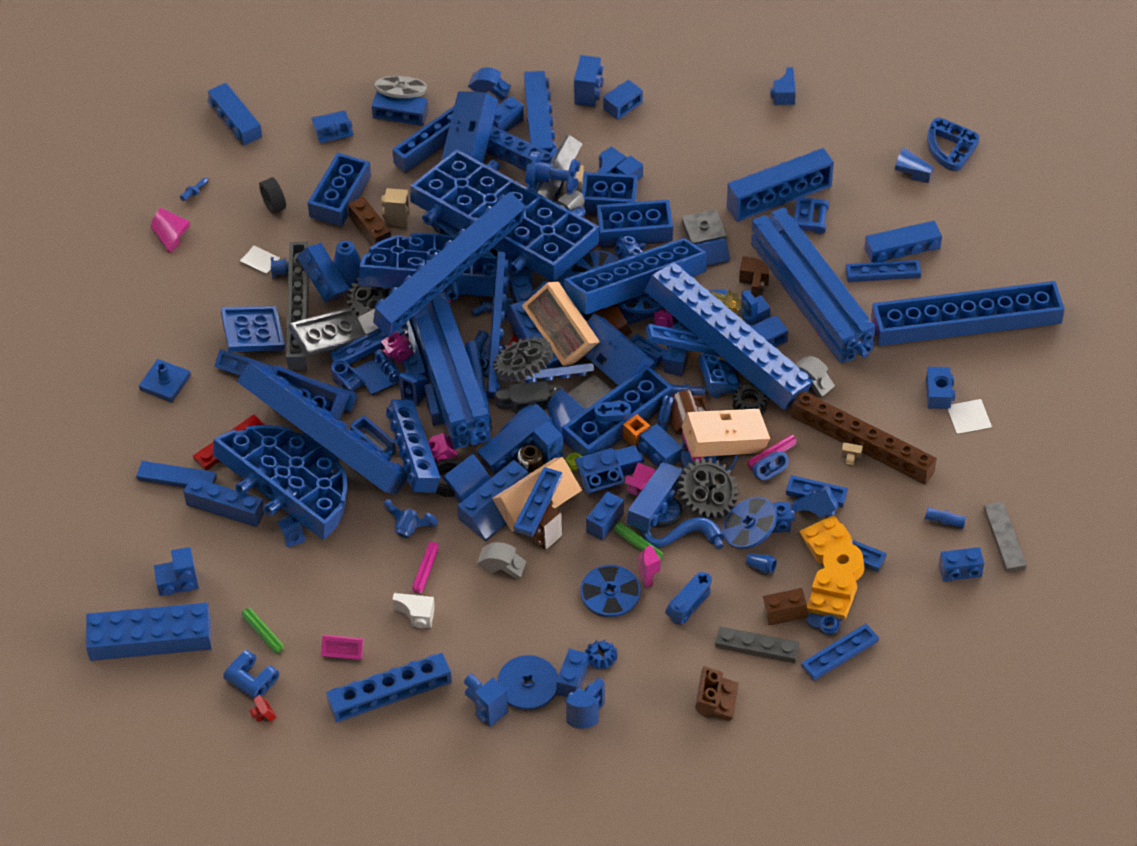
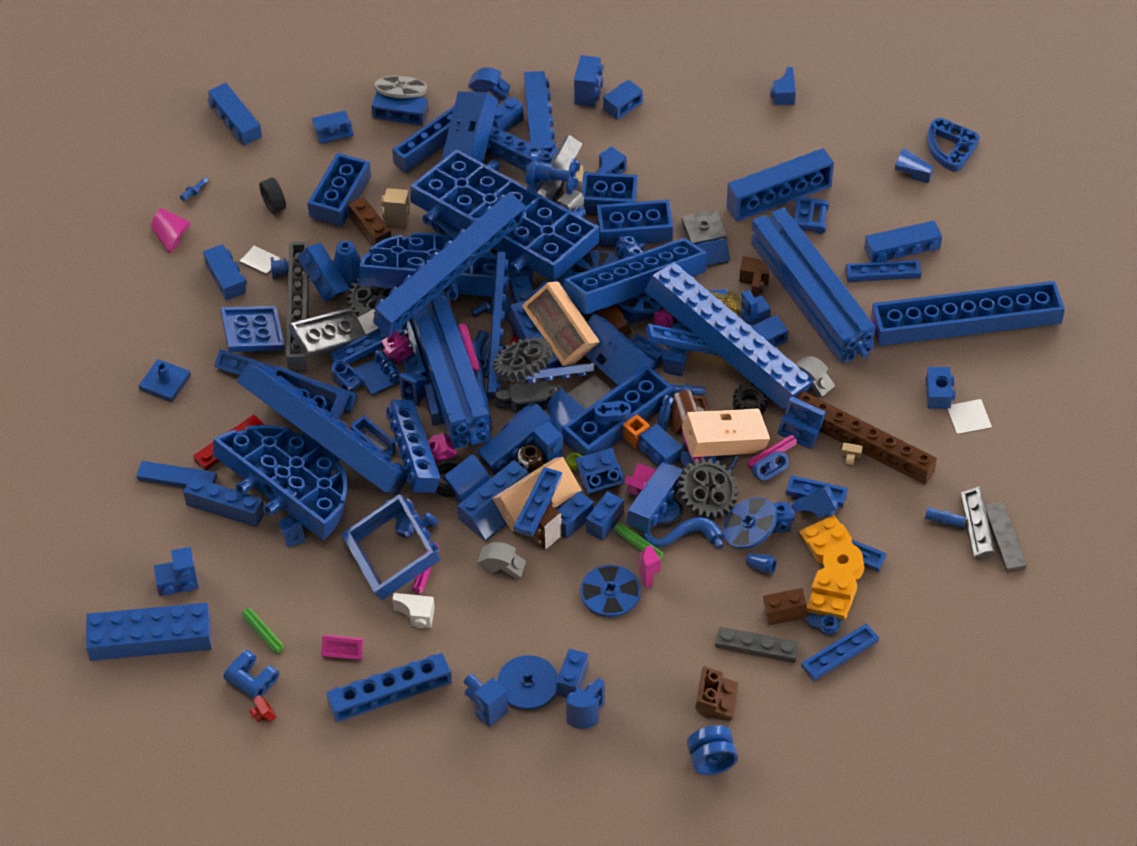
blue gear [585,639,618,669] -> none
blue brick [614,445,644,476] -> none
blue brick [616,155,643,180] -> none
blue piece [665,572,712,624] -> none
blue brick [698,354,740,398] -> none
blue brick [939,547,984,581] -> none
none -> blue brick [203,244,247,300]
none -> blue window [342,494,441,600]
none -> dark pink axle [458,324,480,374]
none -> blue brick [558,491,594,539]
none -> blue wheel [687,725,738,775]
none -> blue slope [778,397,826,449]
none -> tile [961,486,995,560]

